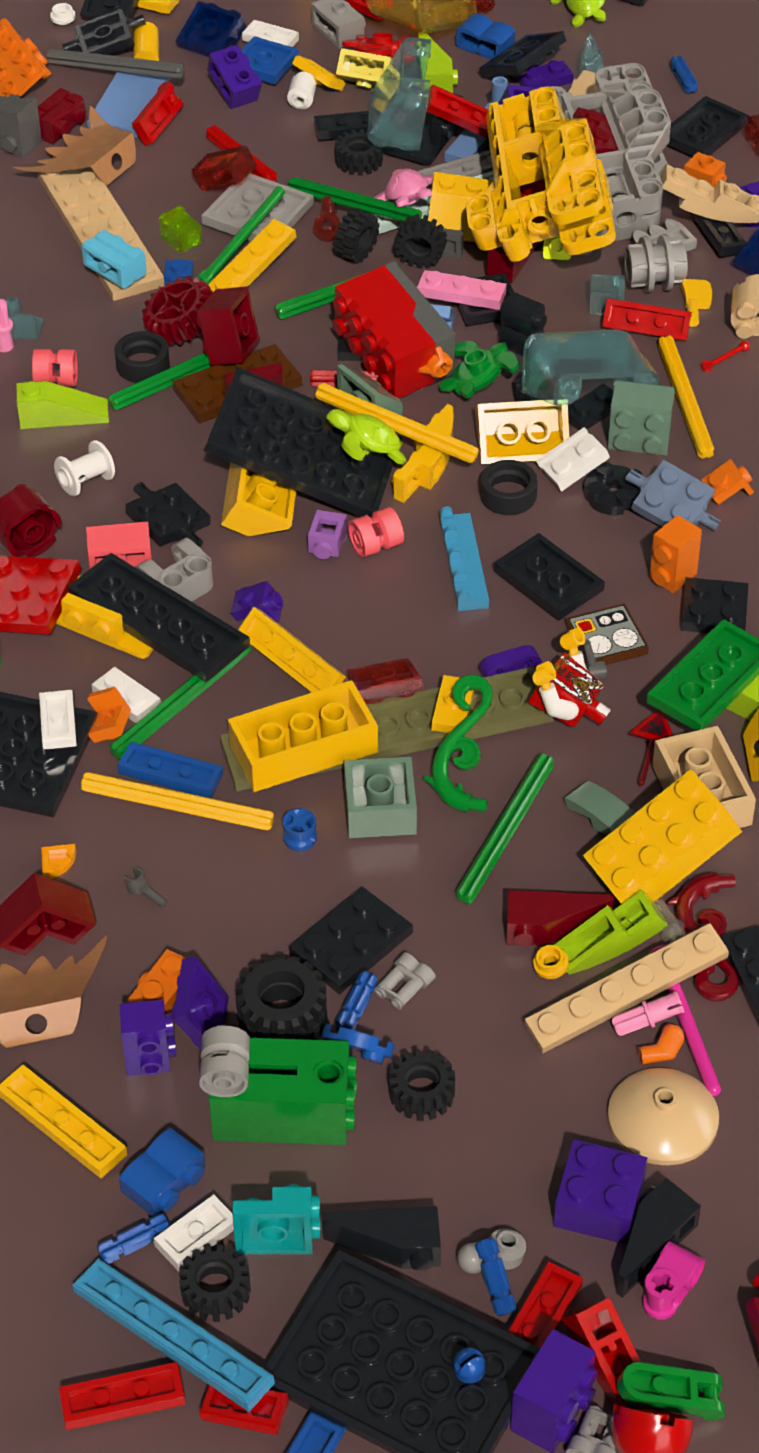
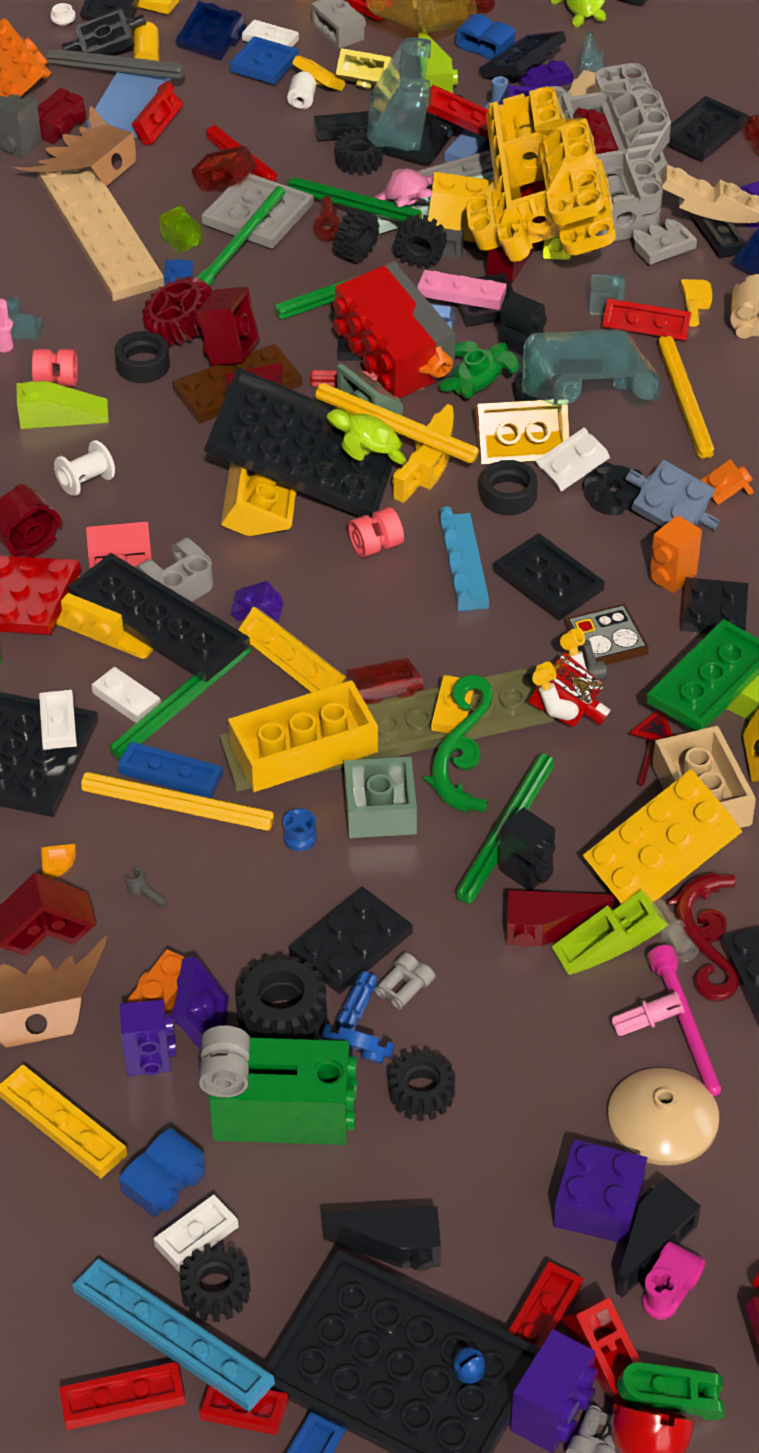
medium azure brick [82,230,147,289] -> none
orange bracket [87,687,131,743] -> none
blue axle [97,1214,170,1264] -> none
green axle [108,353,212,411] -> none
black plate [125,482,211,547] -> none
dark purple brick [207,45,262,109] -> none
yellow plate [208,219,297,292] -> none
teal plate [232,1184,321,1254] -> none
medium lavender brick [308,510,347,559] -> none
red animal [342,33,415,65] -> none
light grey plate [457,1229,526,1274] -> none
blue axle [475,1238,517,1316] -> none
dark purple beam [479,645,542,677] -> none
tan plate [524,923,729,1054] -> none
yellow plate [533,945,569,979] -> none
sand green slope [564,781,635,835] -> none
black plate [568,383,614,430] -> none
sand green brick [608,381,675,456] -> none
light grey piece [624,234,688,293] -> none
orange arm [638,1024,684,1065] -> none
blue axle [670,55,698,94] -> none
orange brick [684,152,727,187] -> none
red hinge [701,340,750,372] -> none
none -> black brick [499,807,556,891]

